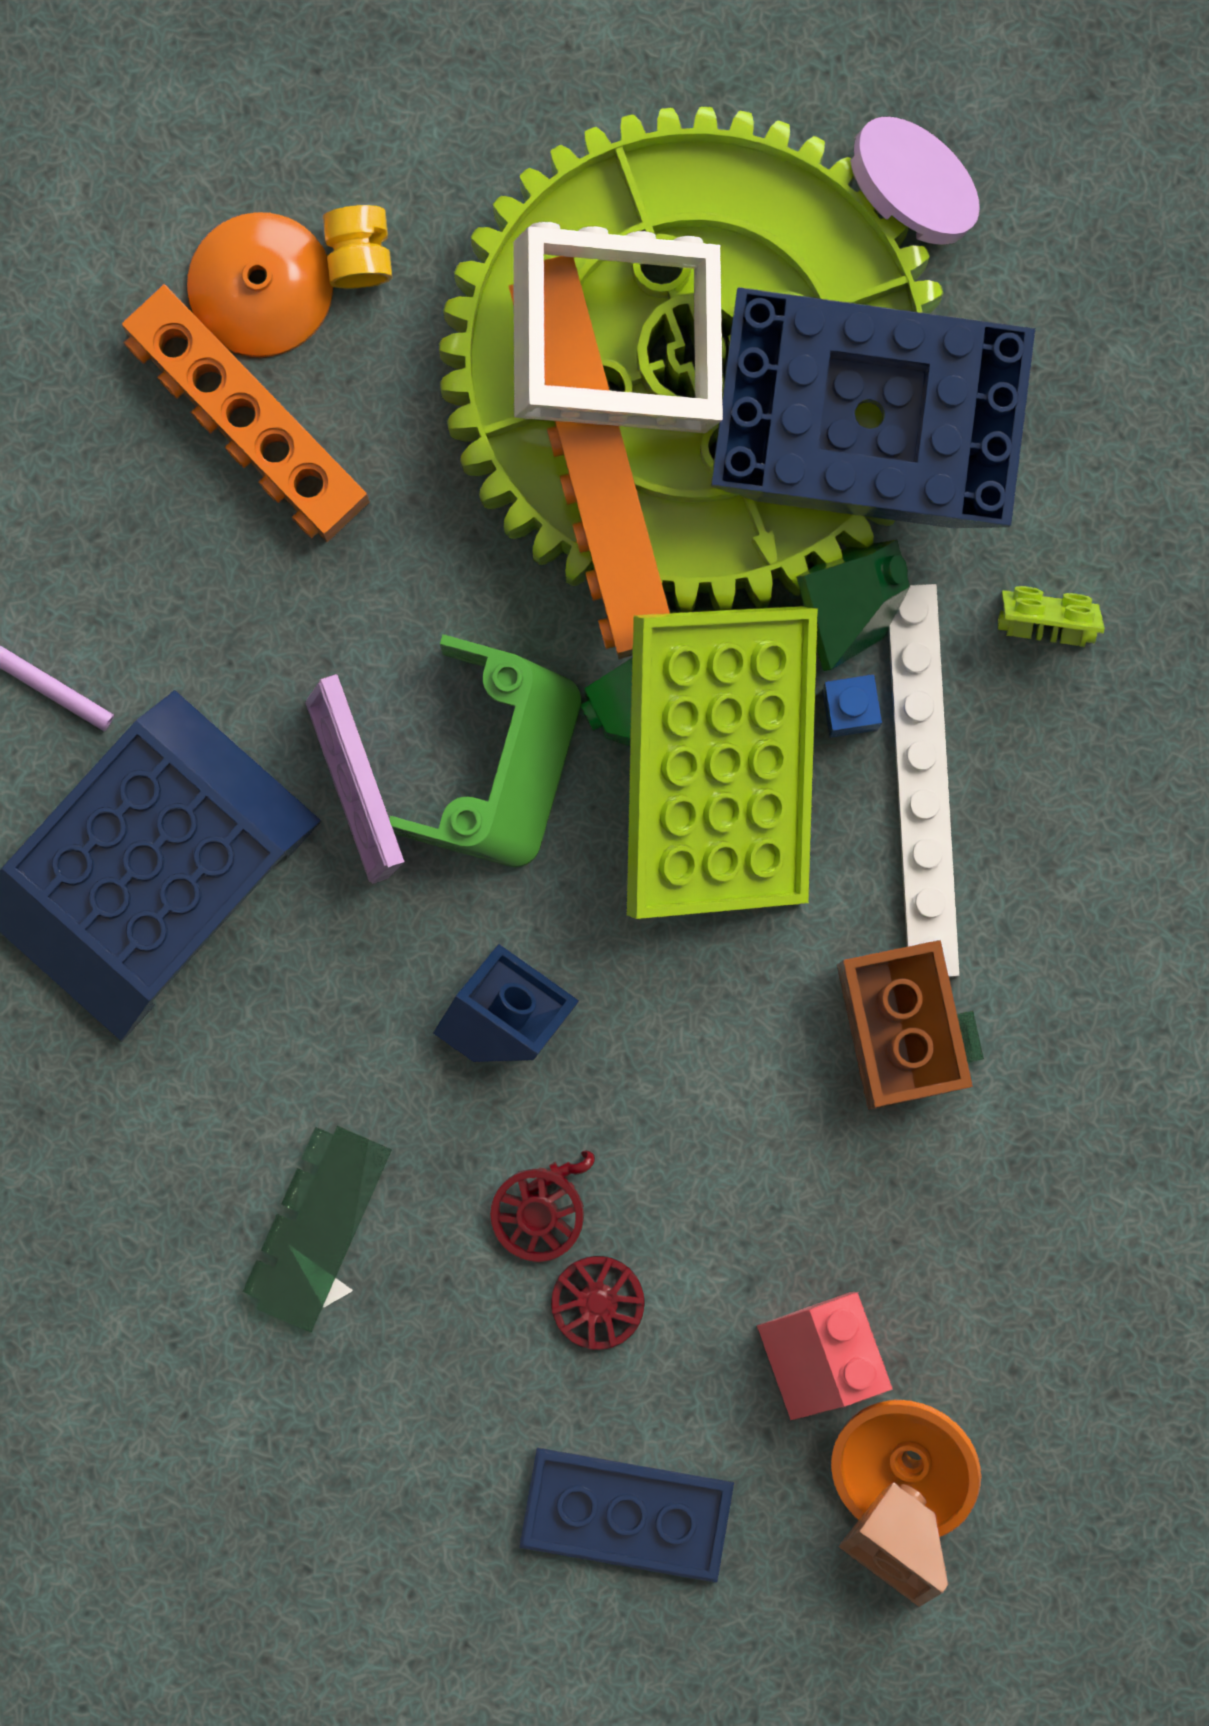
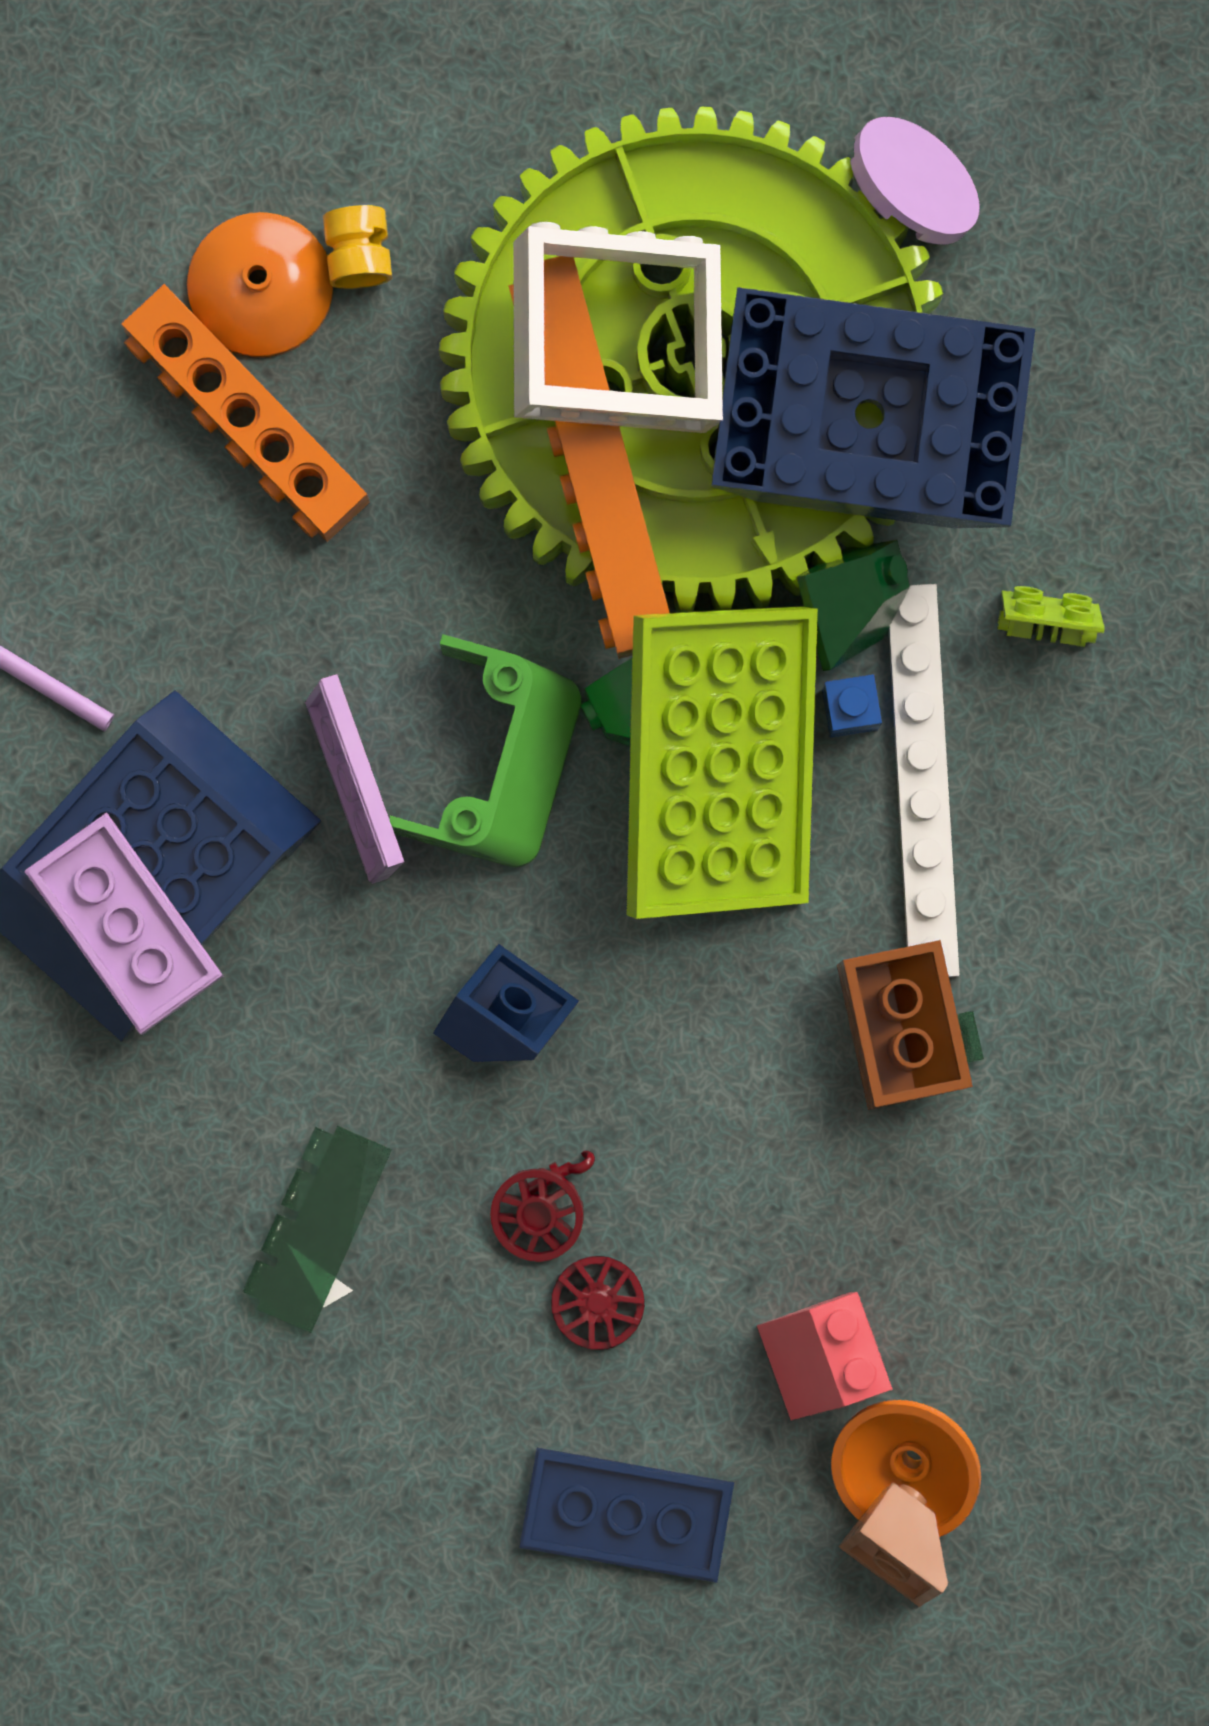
none -> lavender tile [25,813,224,1035]

